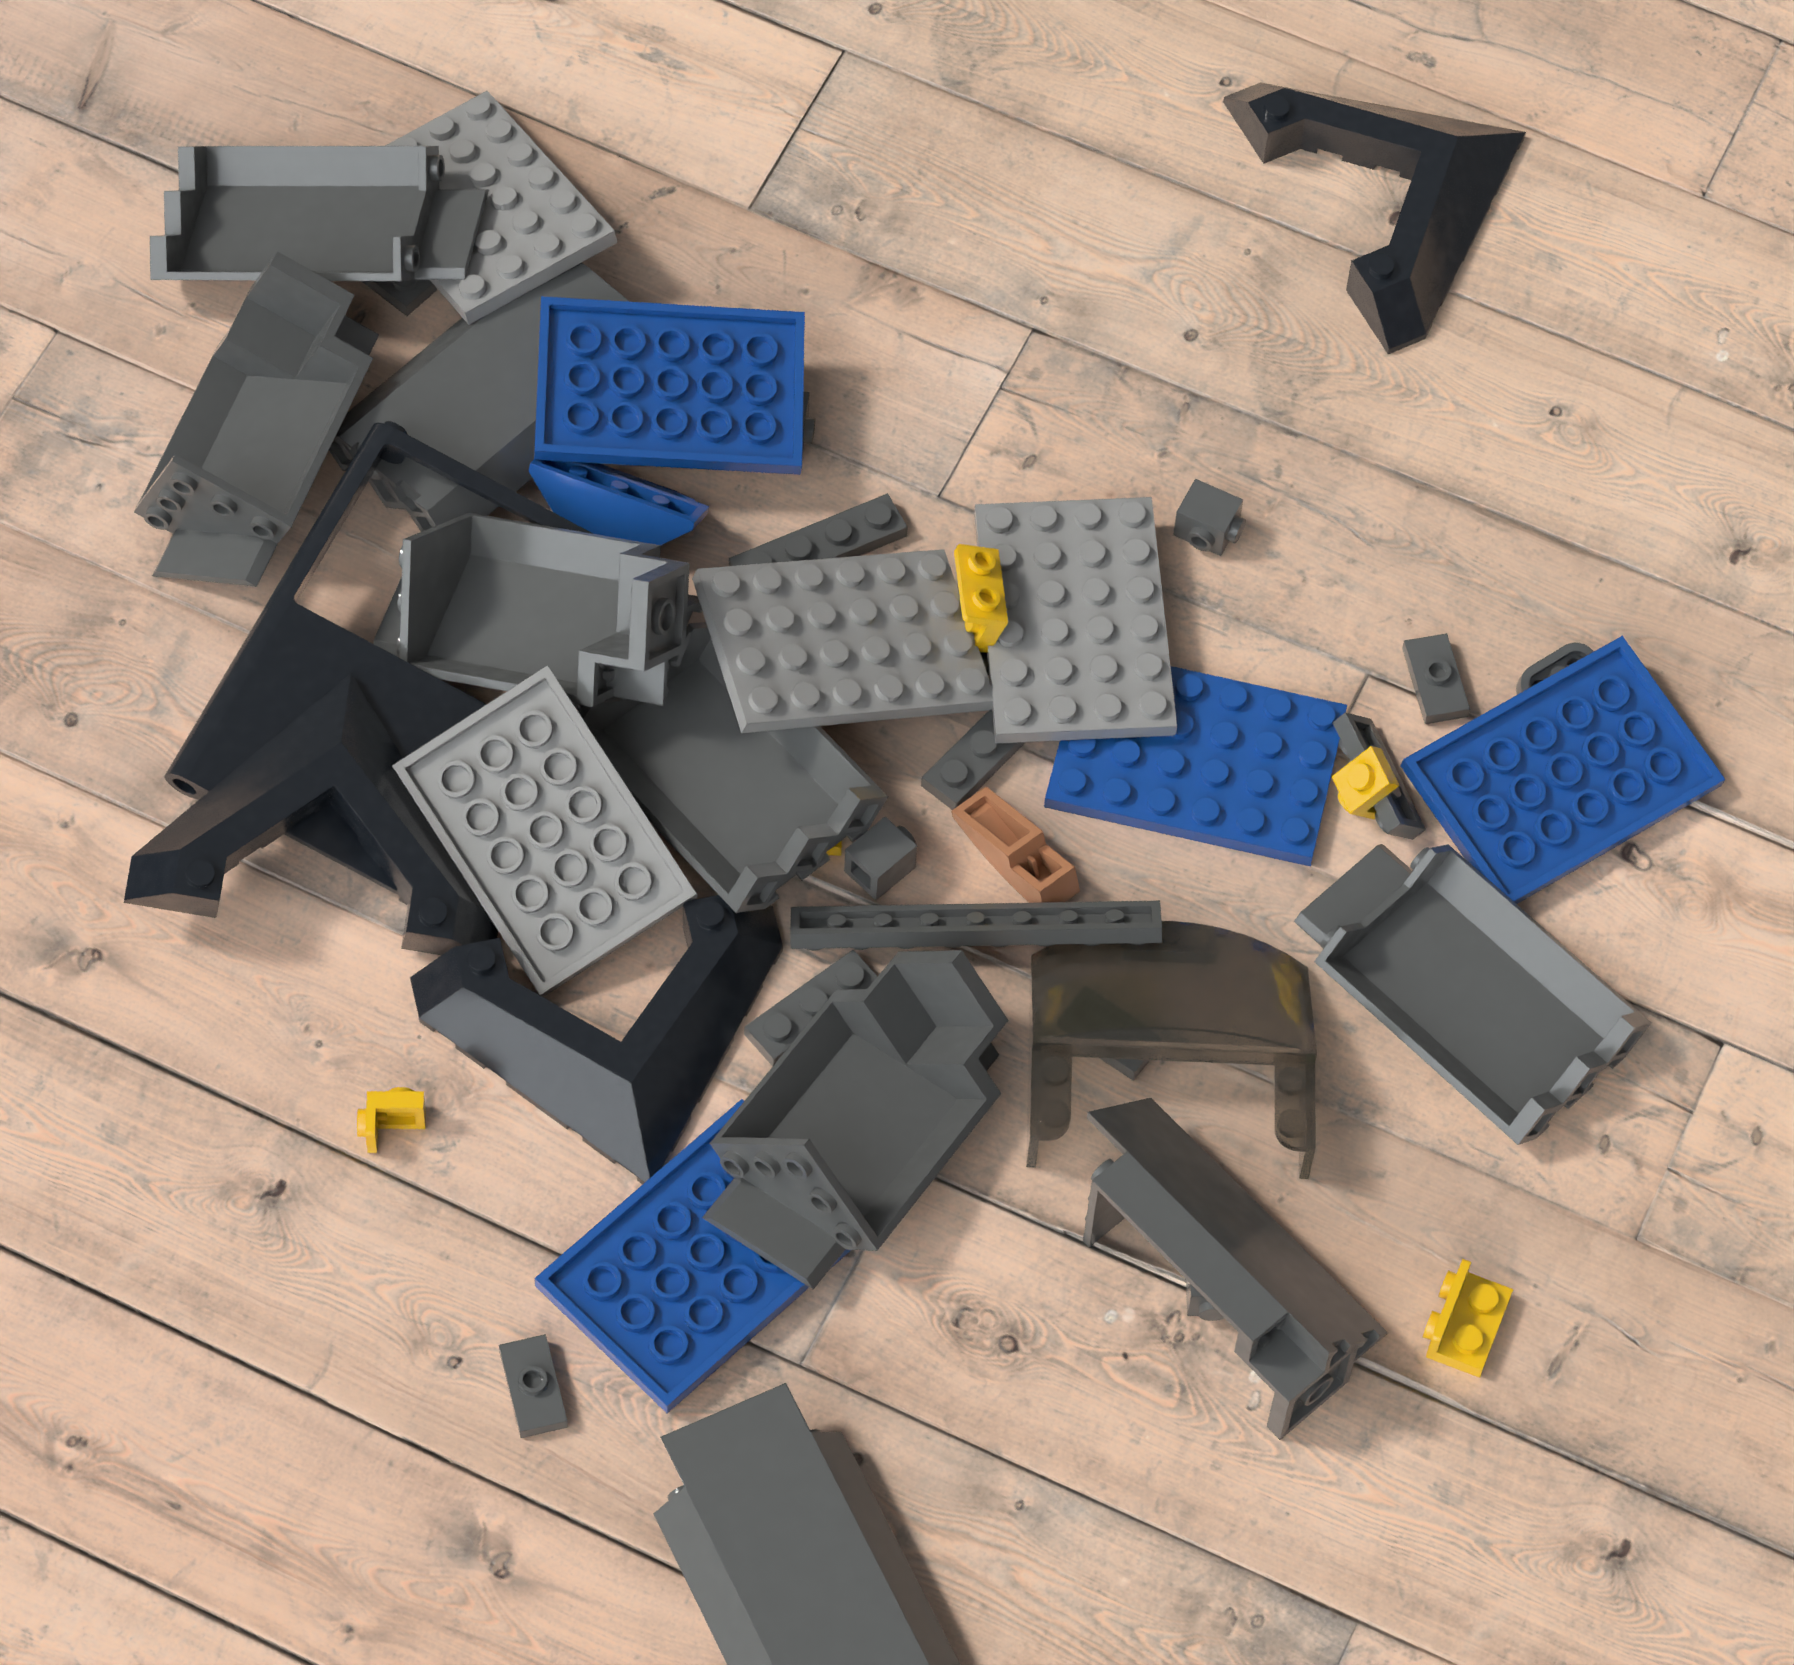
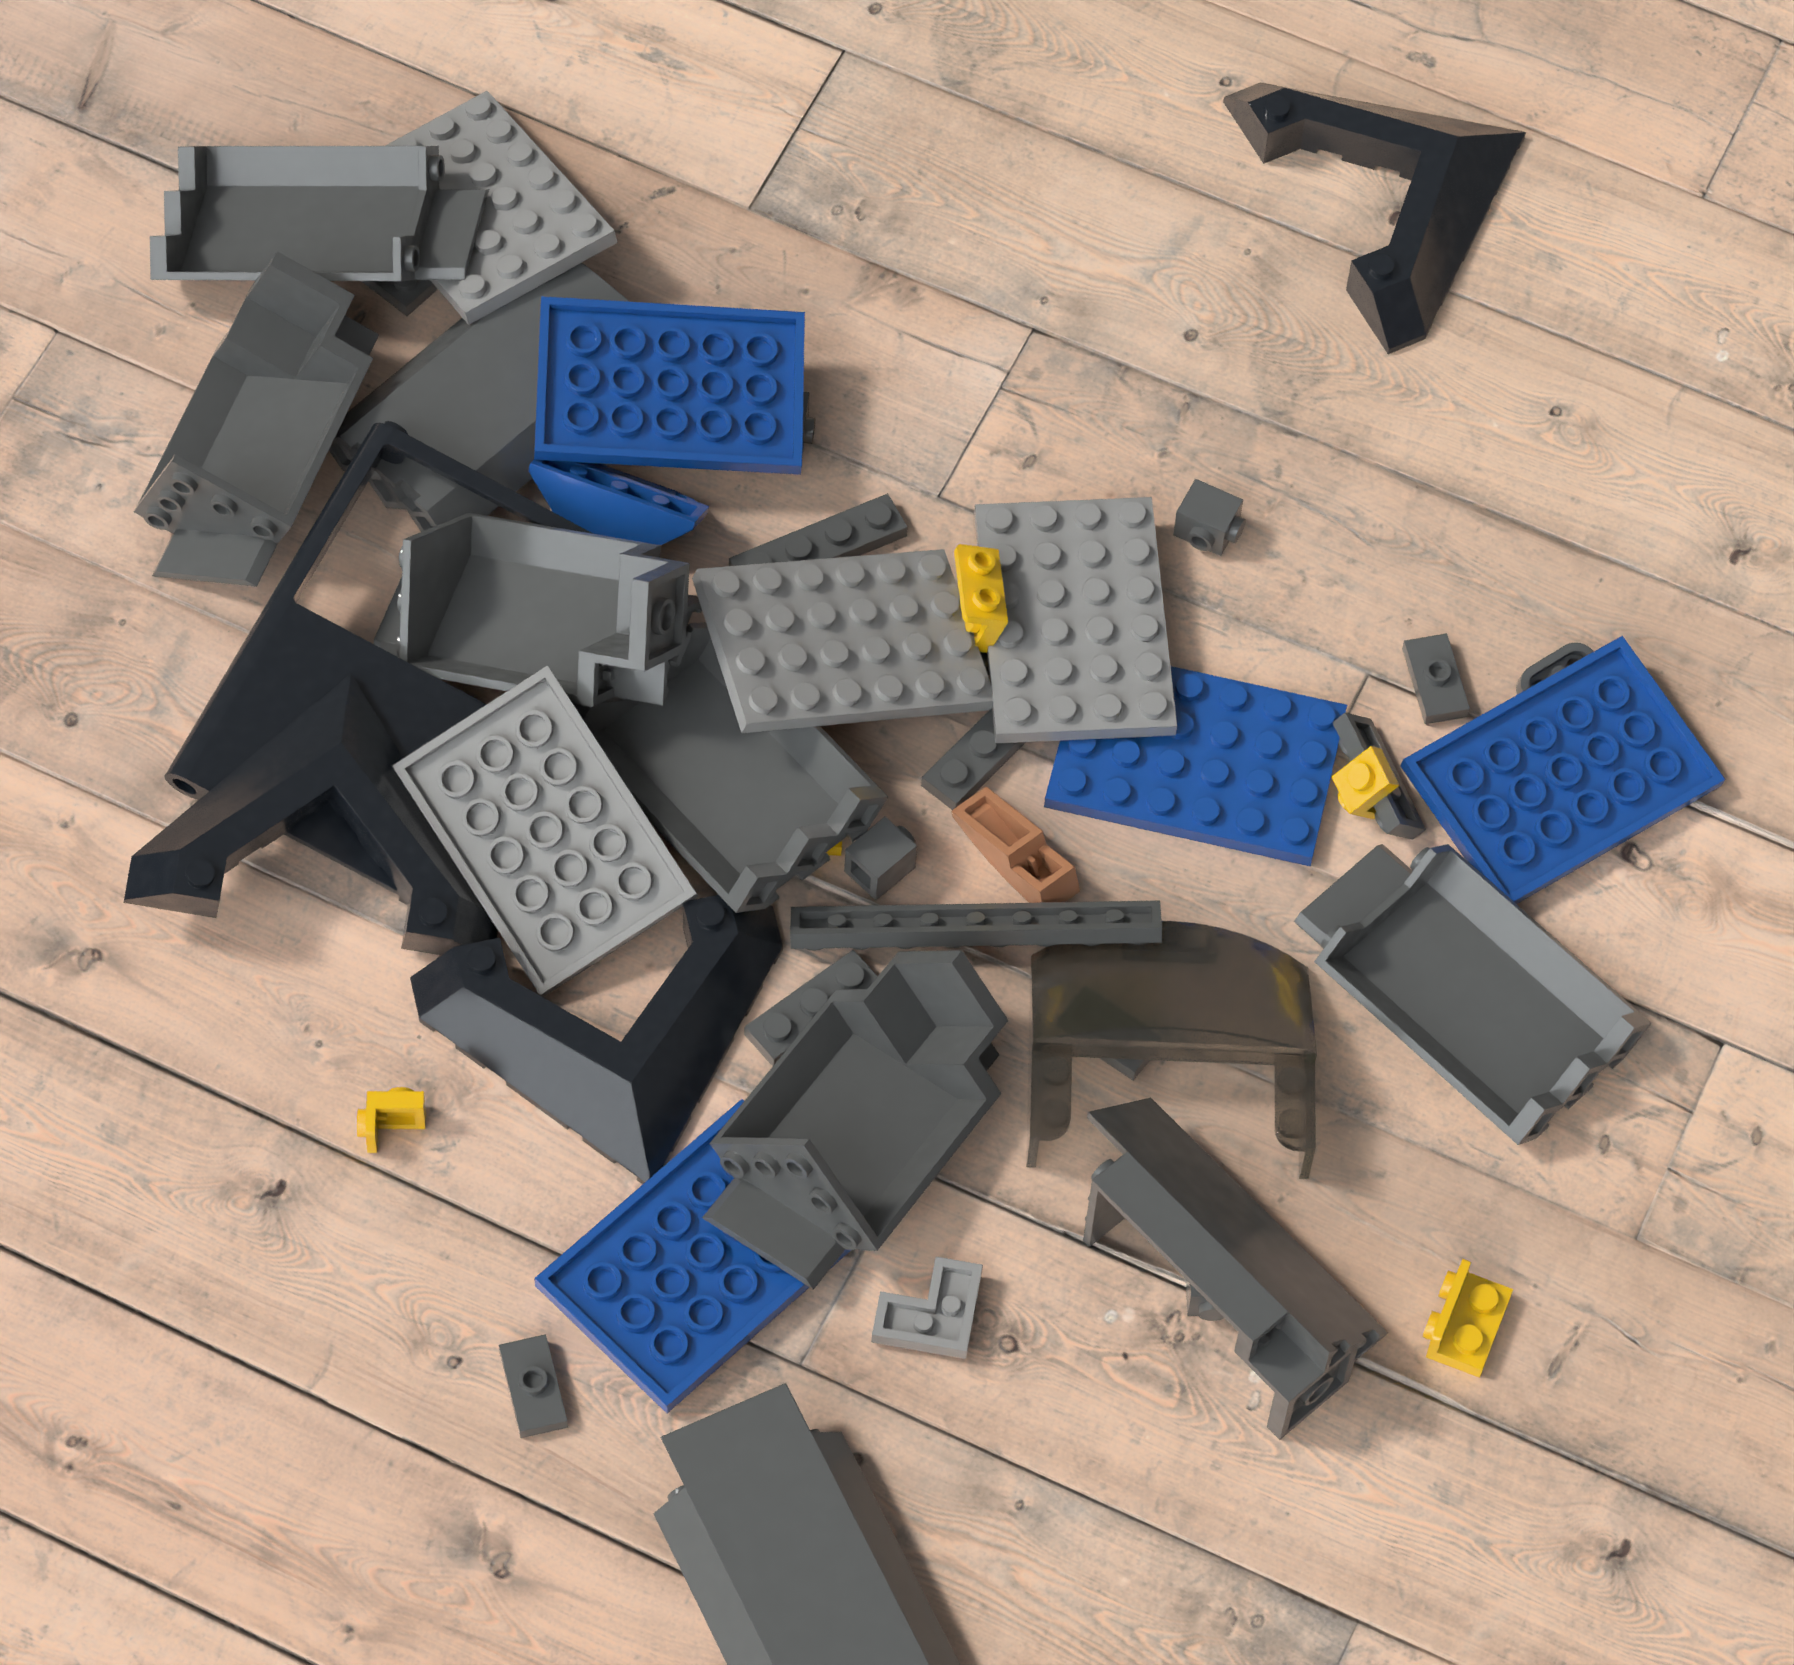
none -> light grey plate [871,1257,983,1359]

